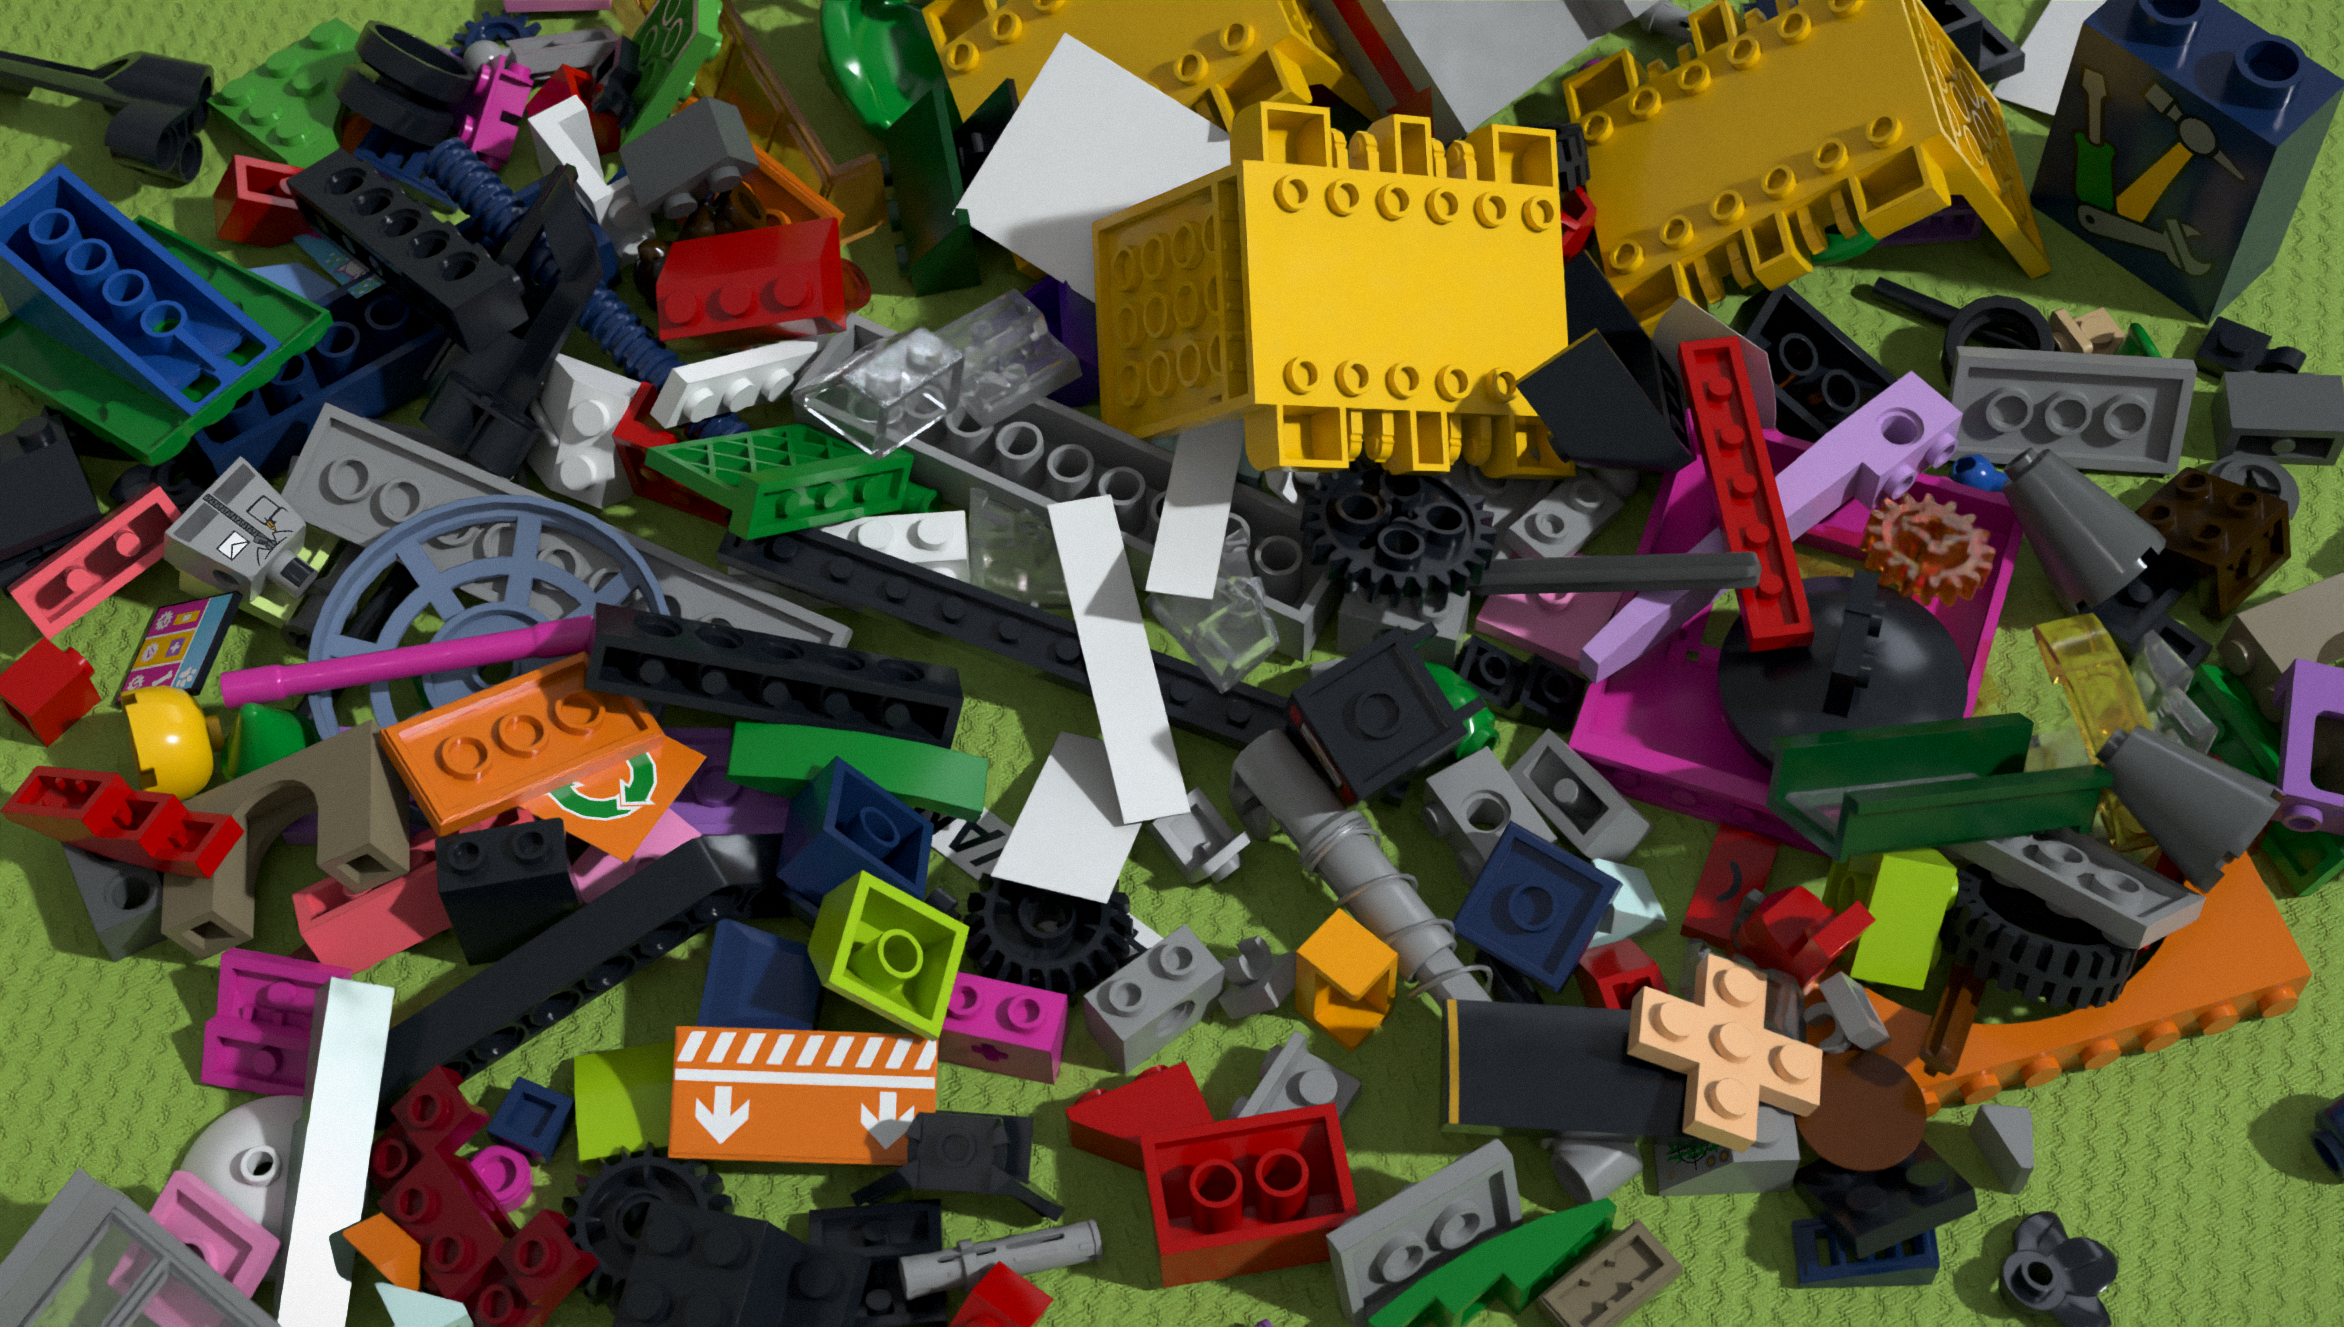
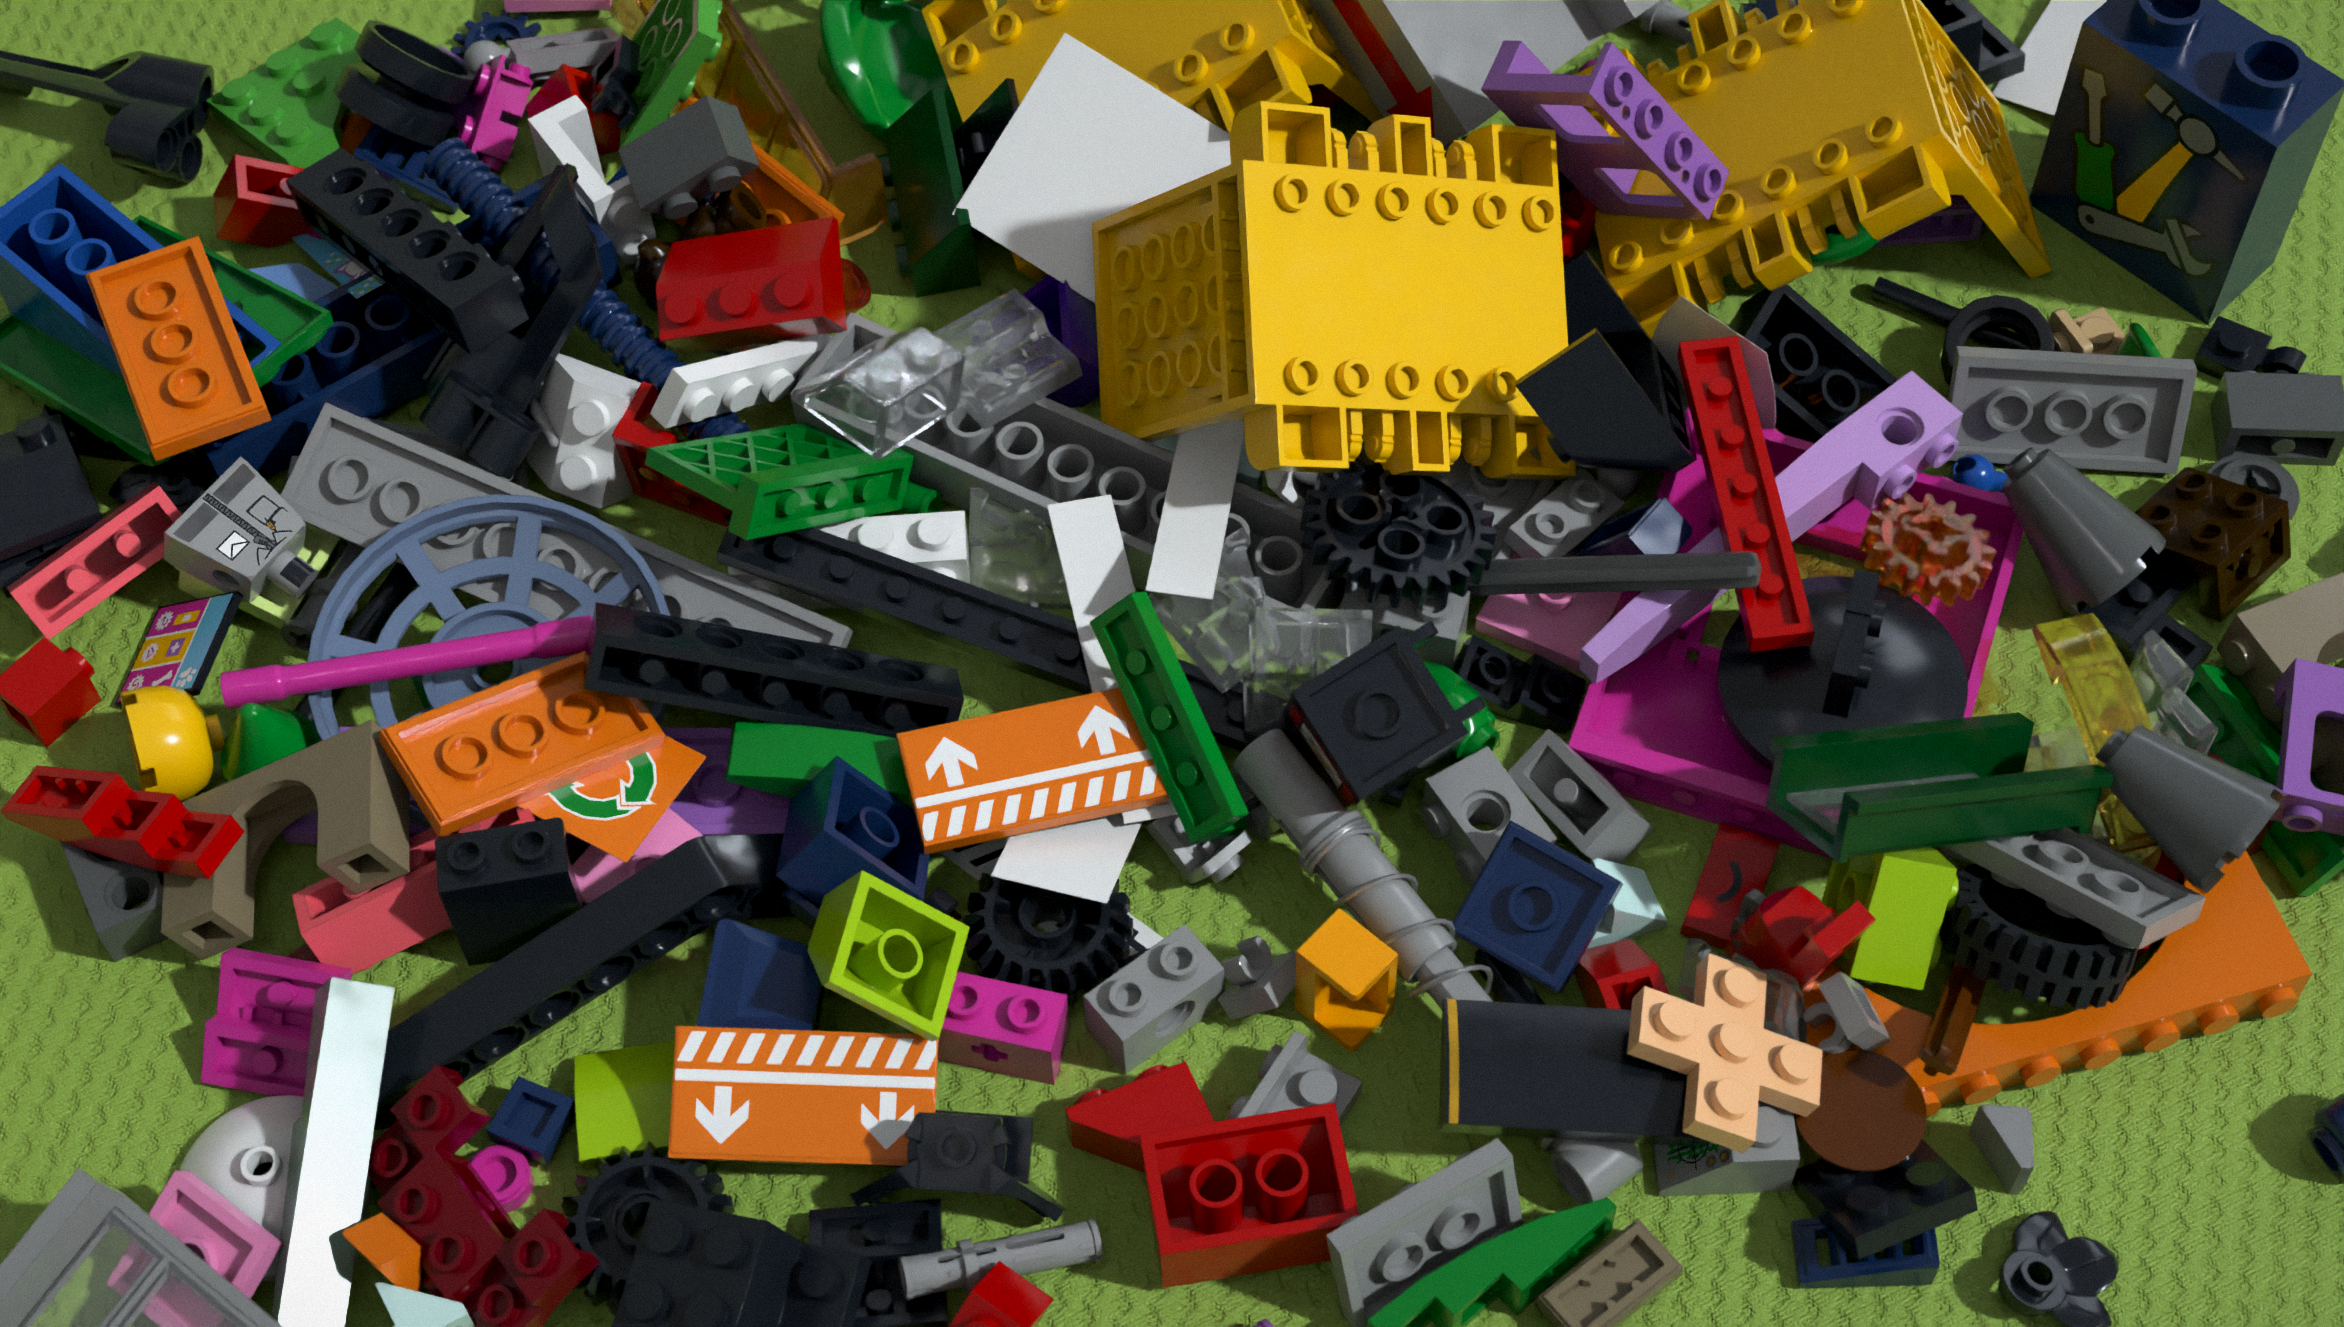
none -> orange tile [85,236,272,461]
none -> orange tile [897,688,1169,855]
none -> green fence [1090,591,1249,844]
none -> clear slope [1243,607,1373,732]
none -> medium lavender window [1481,40,1730,220]
none -> dark blue slope [1573,498,1692,557]

